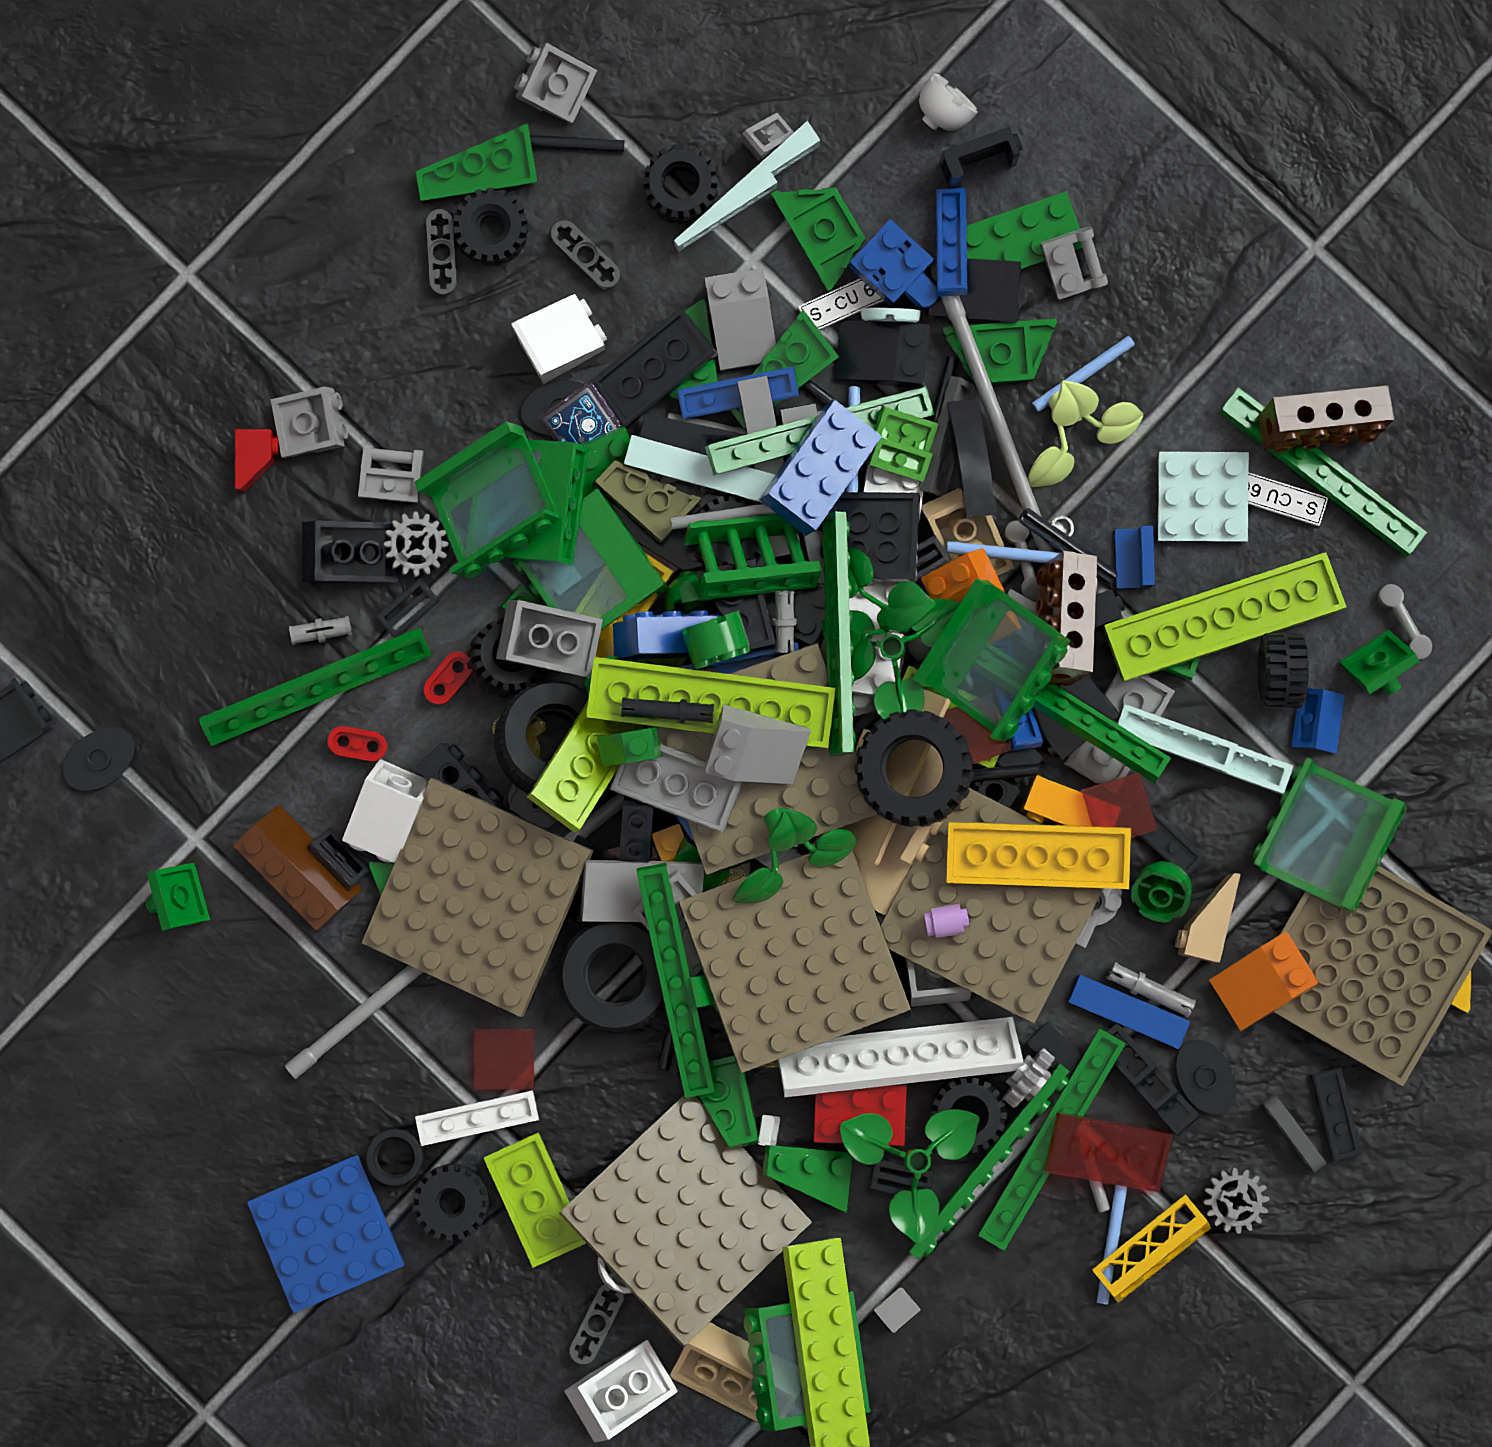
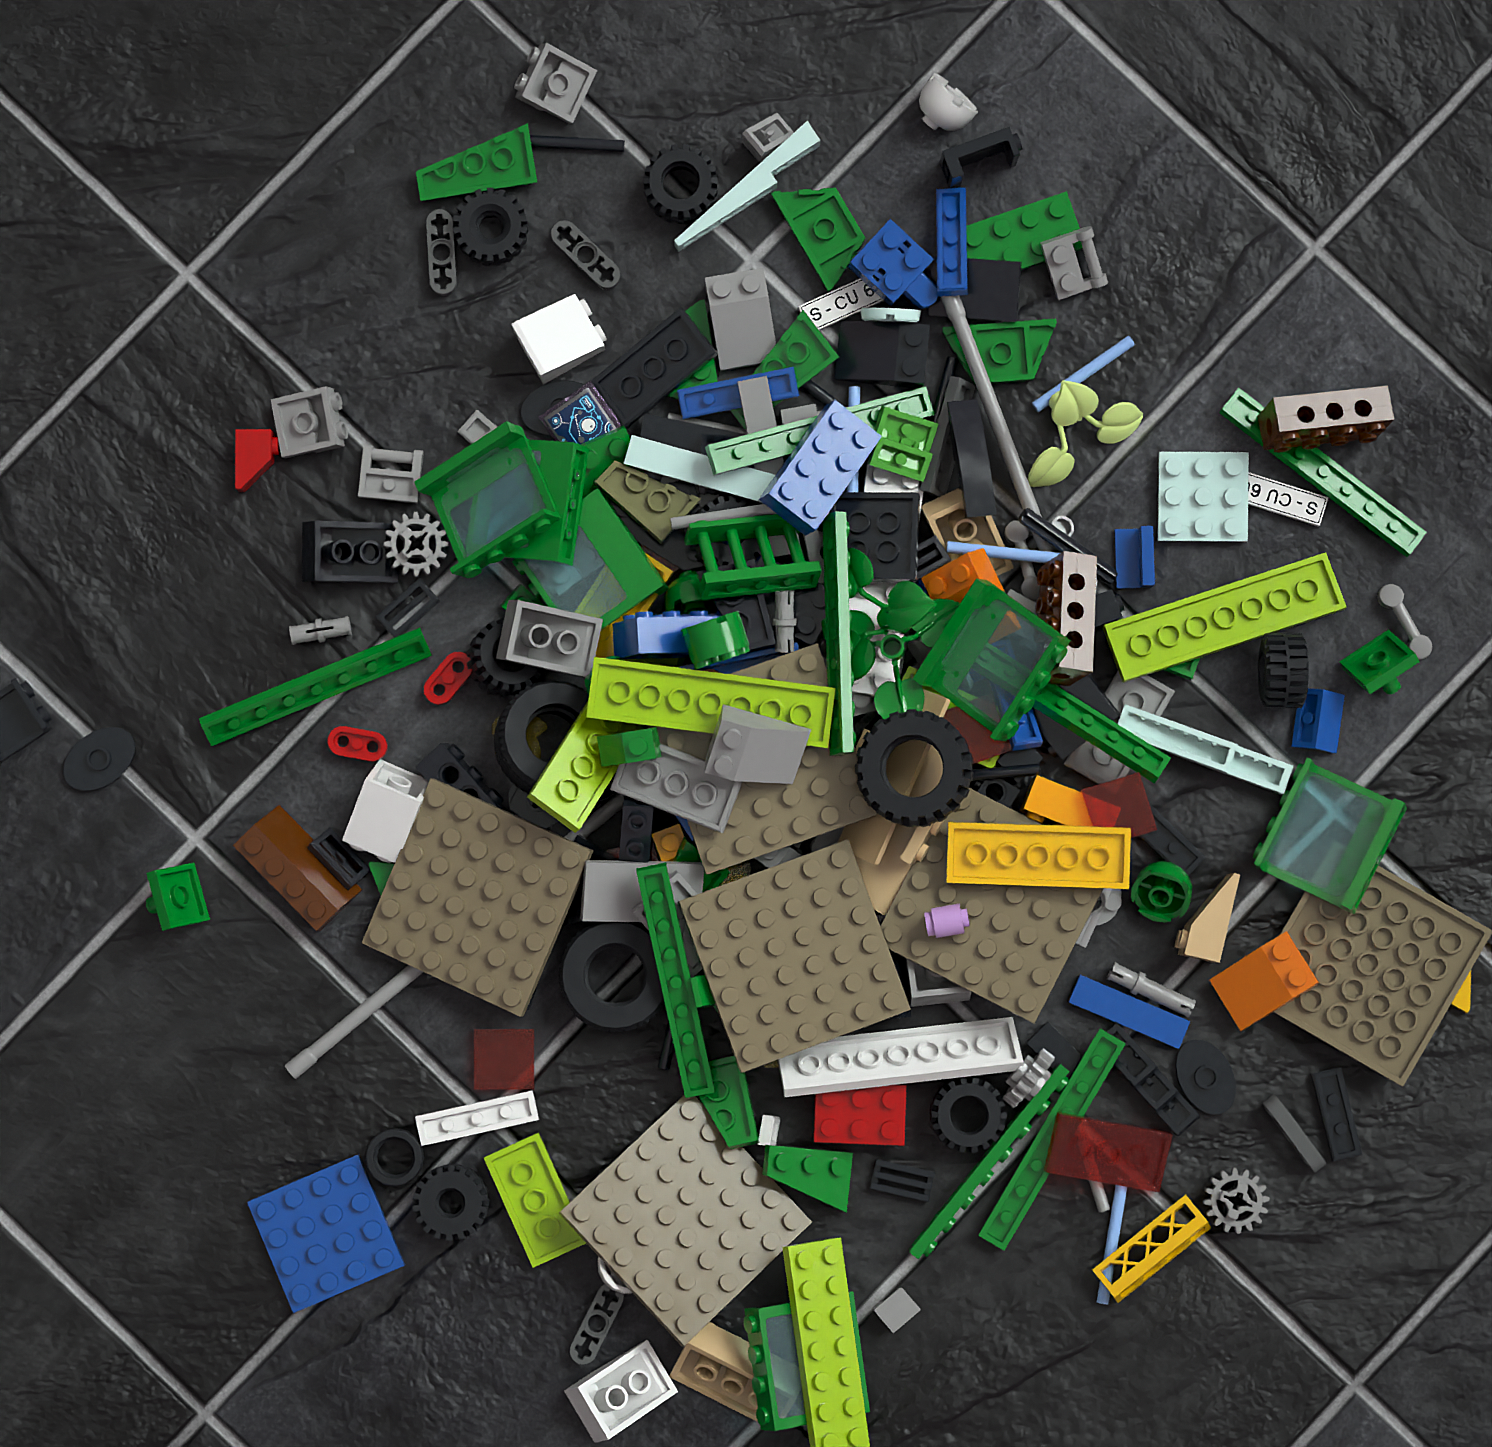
black pin [621,697,714,723] -> none
green plant [732,808,858,903] -> none
green plant [840,1109,979,1243] -> none
none -> light grey tile [458,410,497,444]

